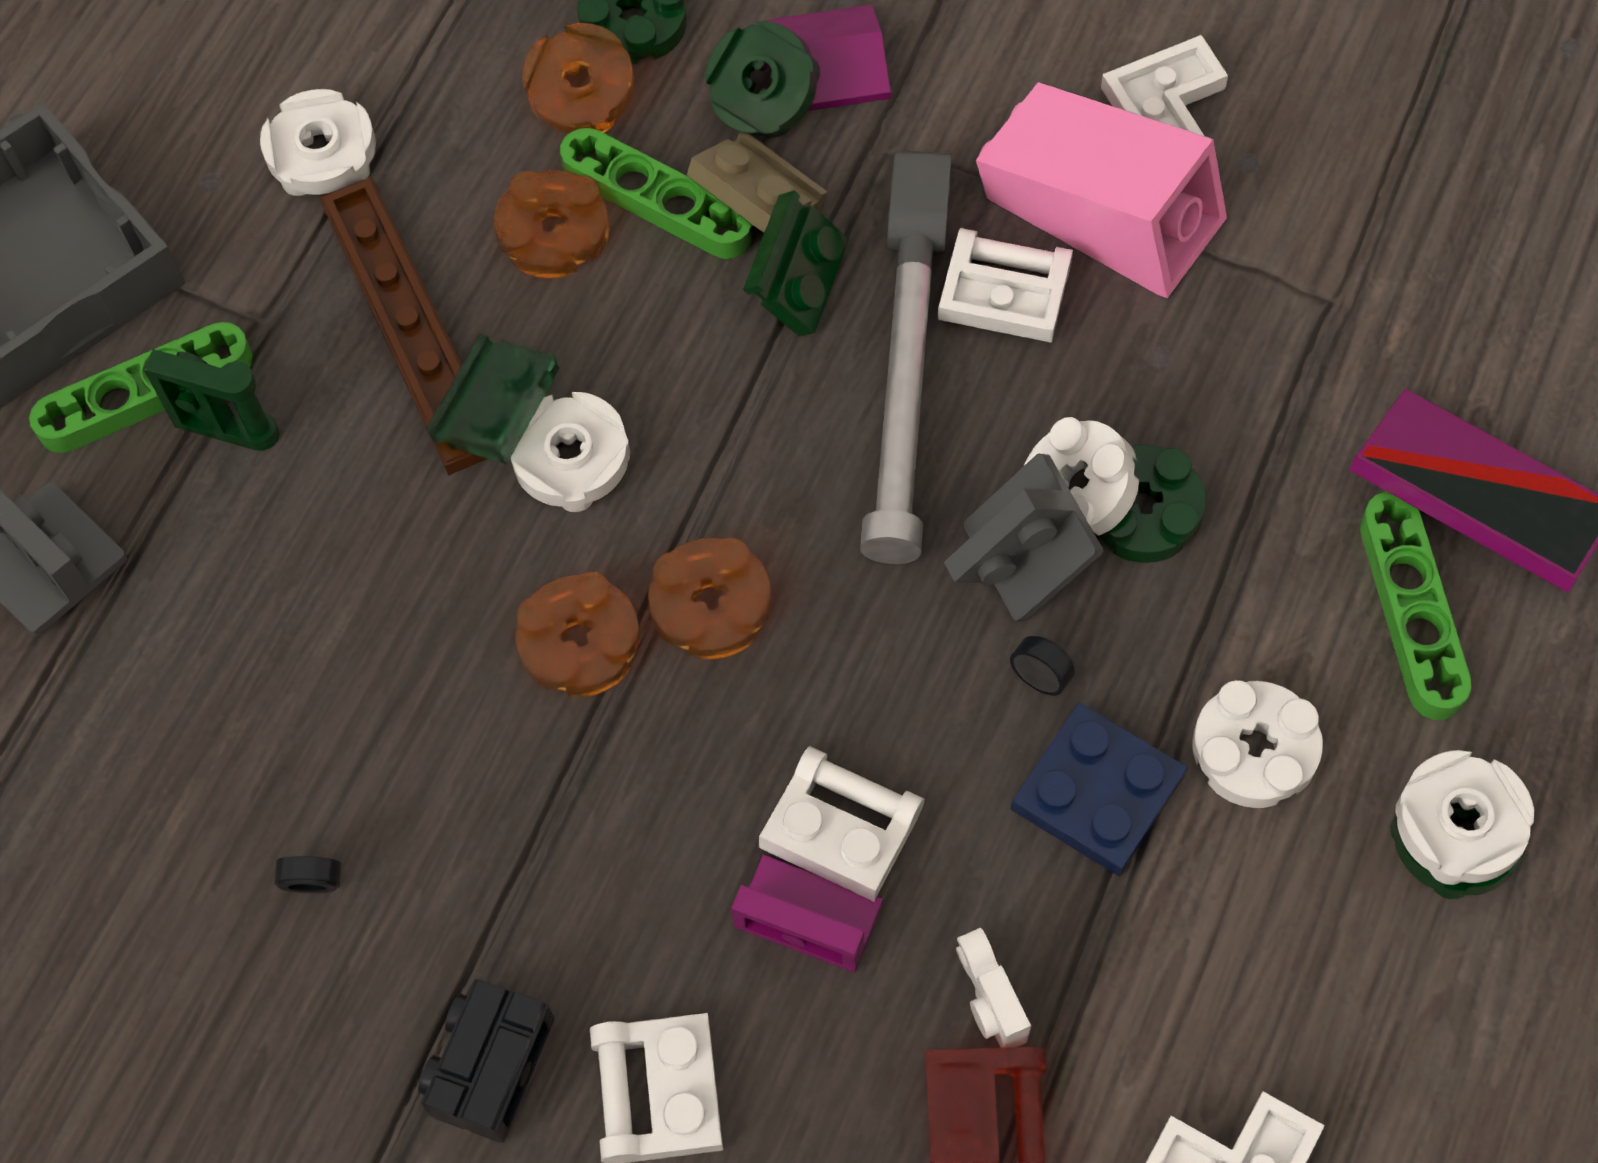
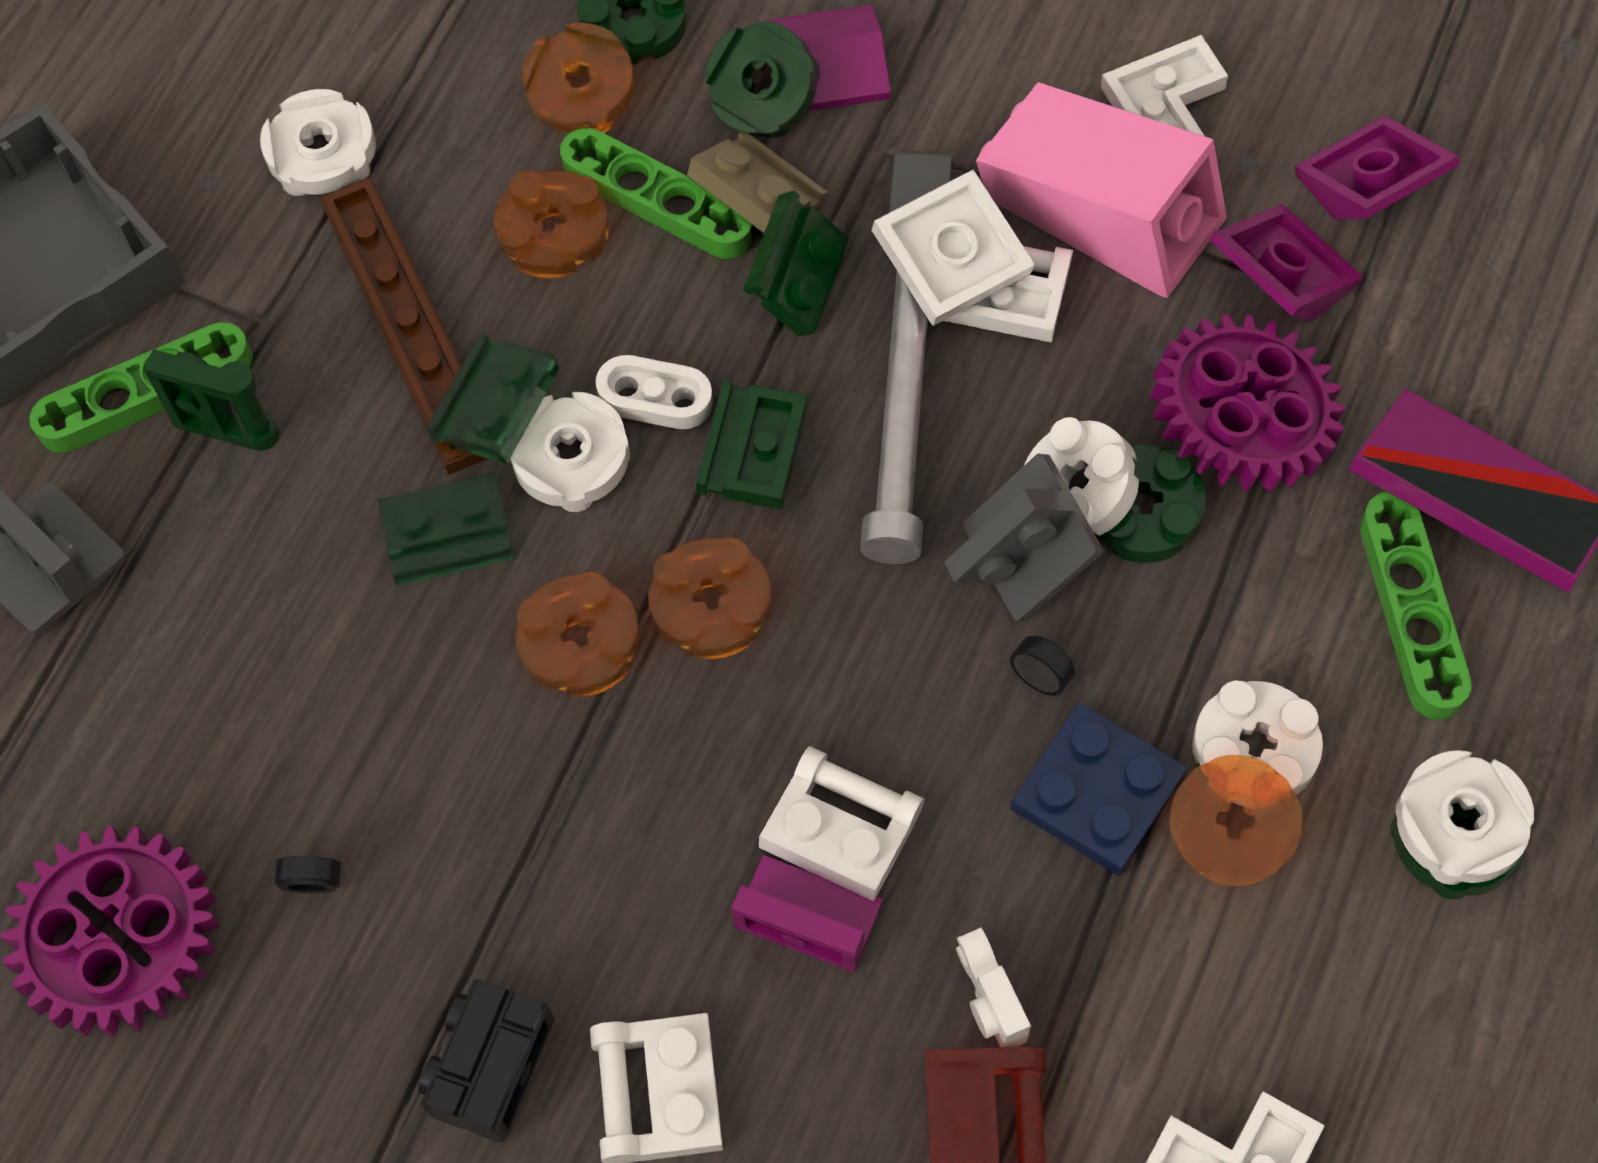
none -> magenta gear [1,825,220,1037]
none -> clear green plate [378,473,515,586]
none -> white plate [596,355,713,429]
none -> dark green plate [696,380,808,509]
none -> white plate [872,170,1035,326]
none -> magenta gear [1150,314,1346,492]
none -> clear orange plate [1170,755,1303,886]
none -> magenta slope [1210,204,1364,321]
none -> magenta slope [1295,115,1460,220]

